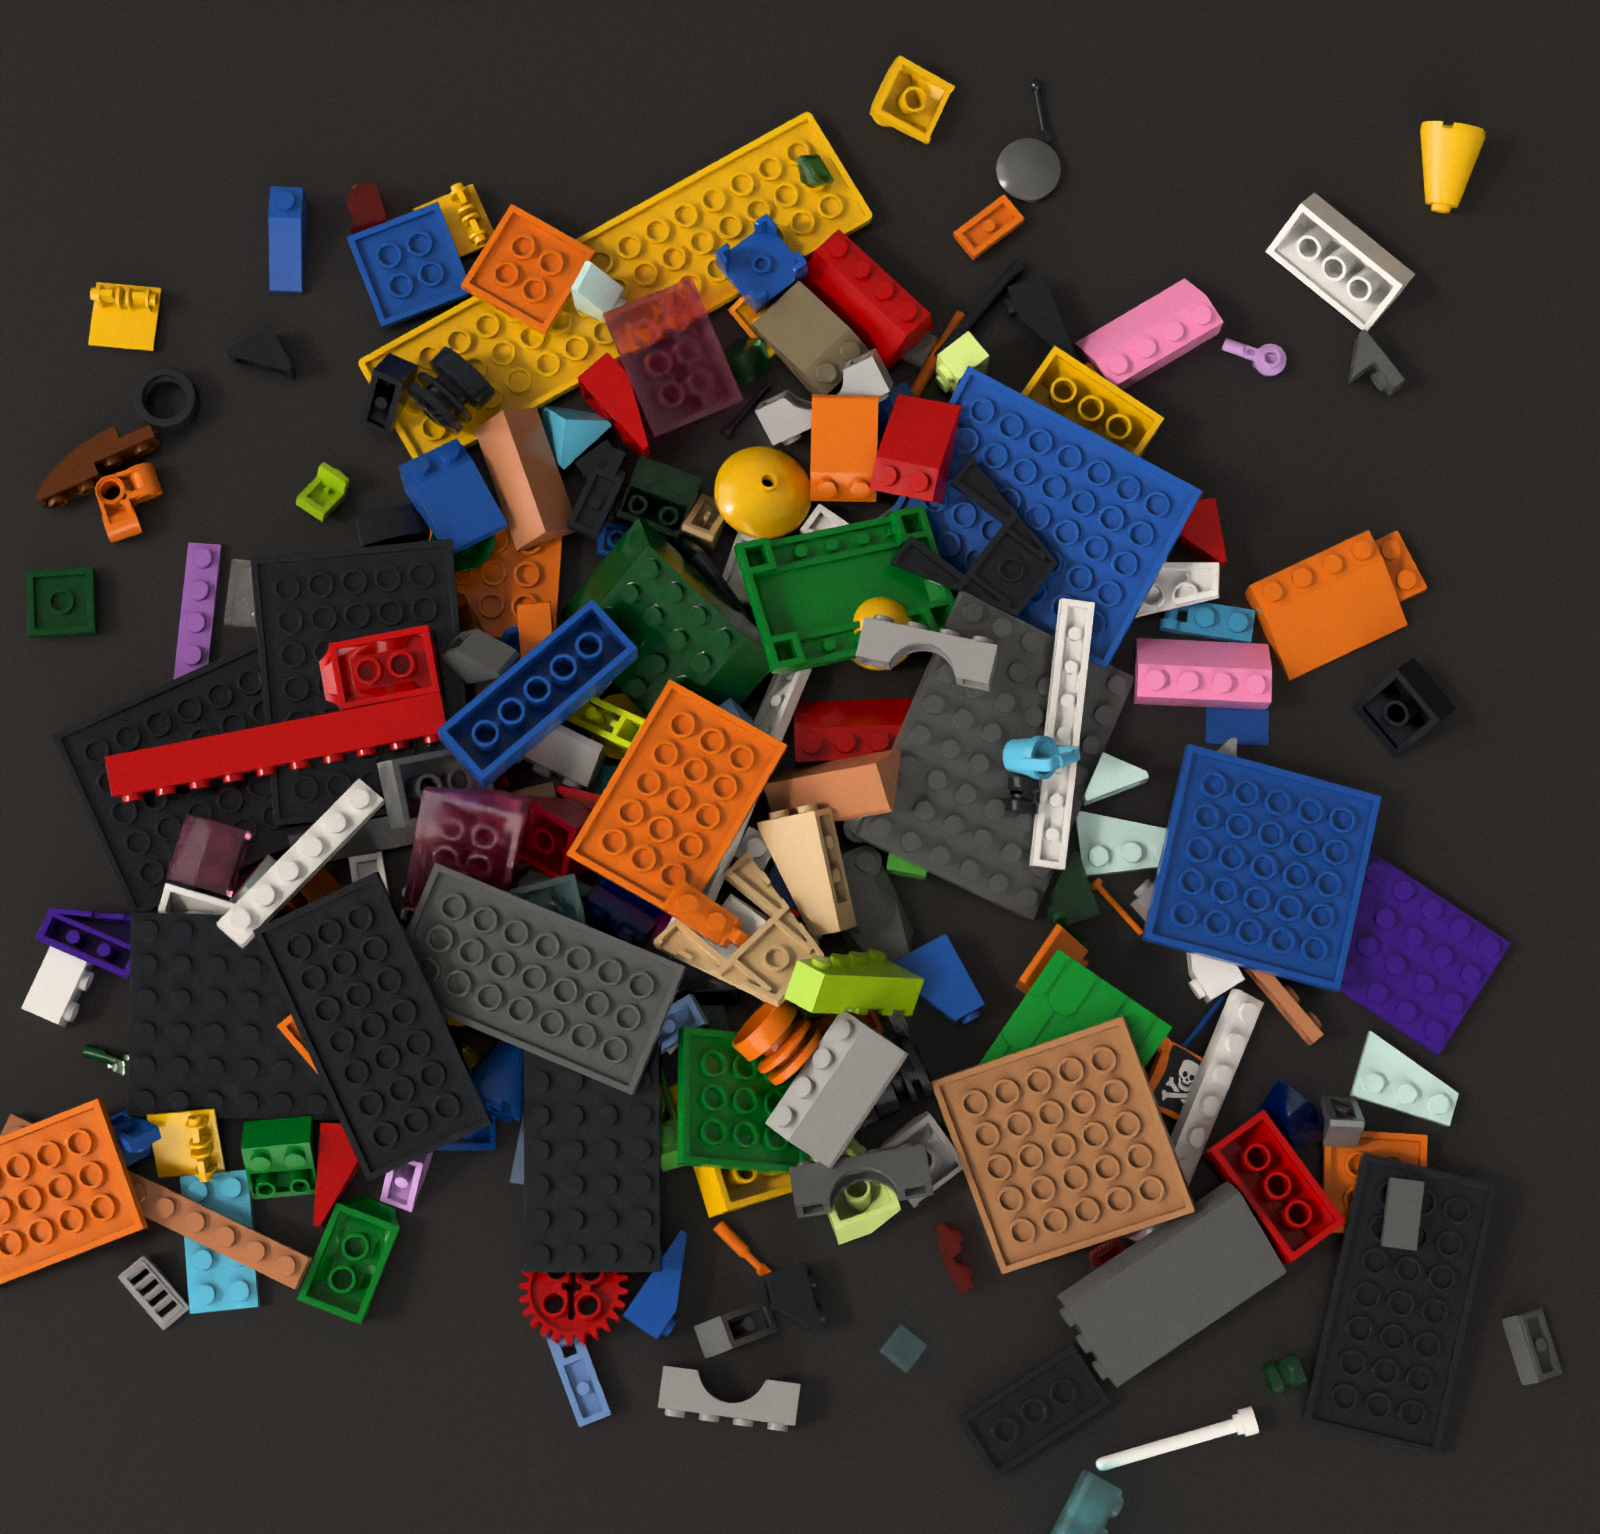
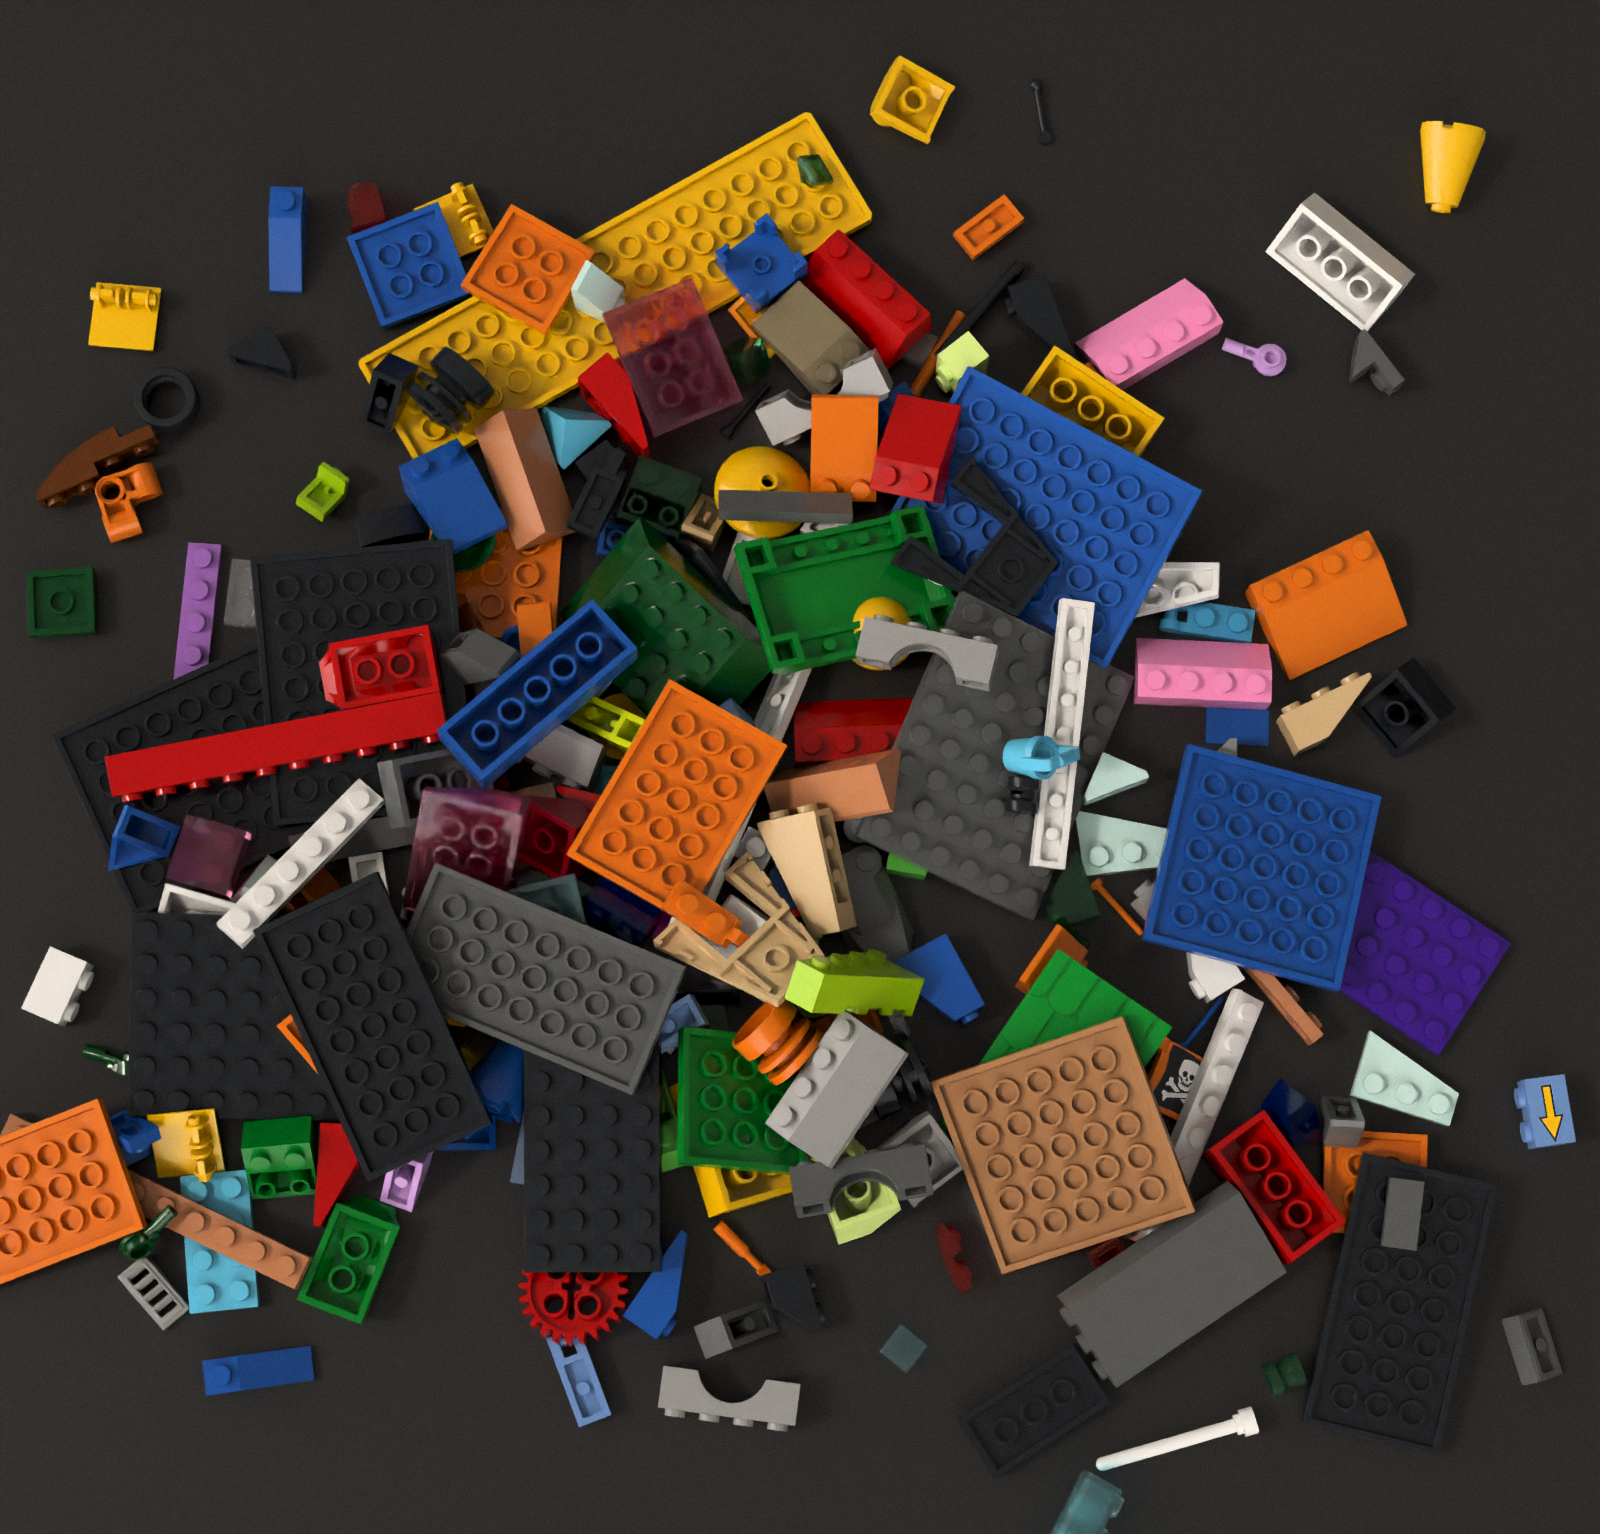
dark purple wedge [35,908,131,981] -> none
dark grey dish [996,138,1061,203] -> none
red slope [1178,498,1227,569] -> none
orange plate [1374,530,1428,603] -> none
none -> blue slope [108,805,181,871]
none -> dark green plate [119,1205,178,1261]
none -> blue slope [202,1346,315,1396]
none -> dark grey tile [718,490,853,523]
none -> tan slope [1276,672,1372,757]
none -> medium blue brick [1514,1074,1576,1149]

